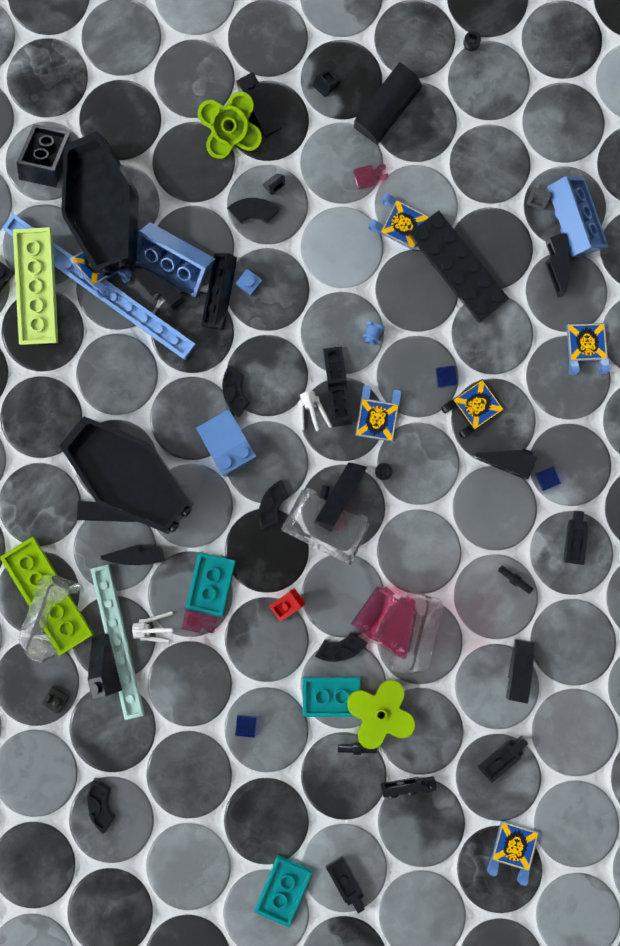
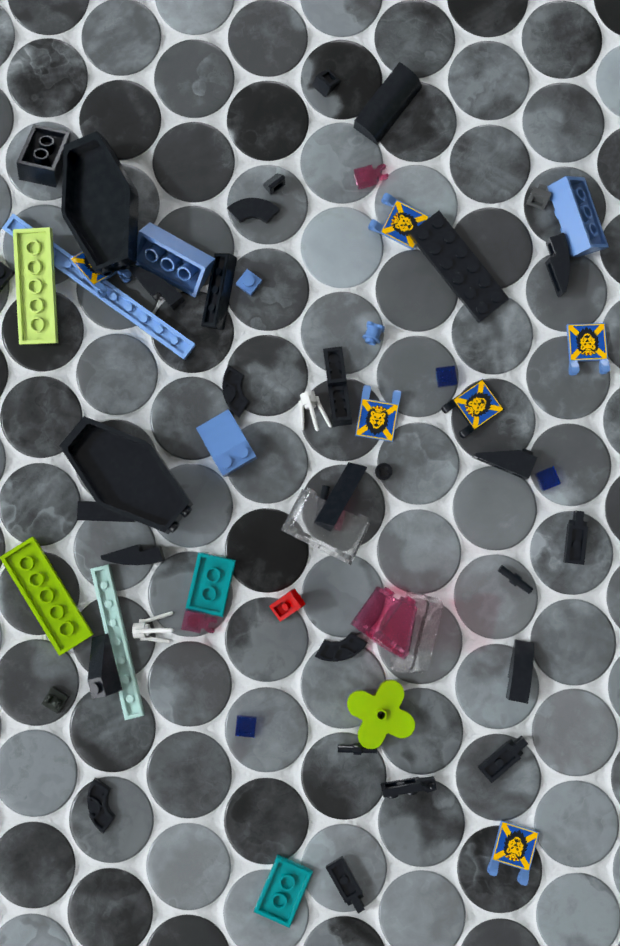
clear windscreen [18,574,81,663] -> none
lime plant [198,92,262,159] -> none
black slope [237,72,282,138] -> none
black tile [259,480,289,530] -> none
teal tile [302,677,361,717] -> none
black bush [463,31,481,51] -> none

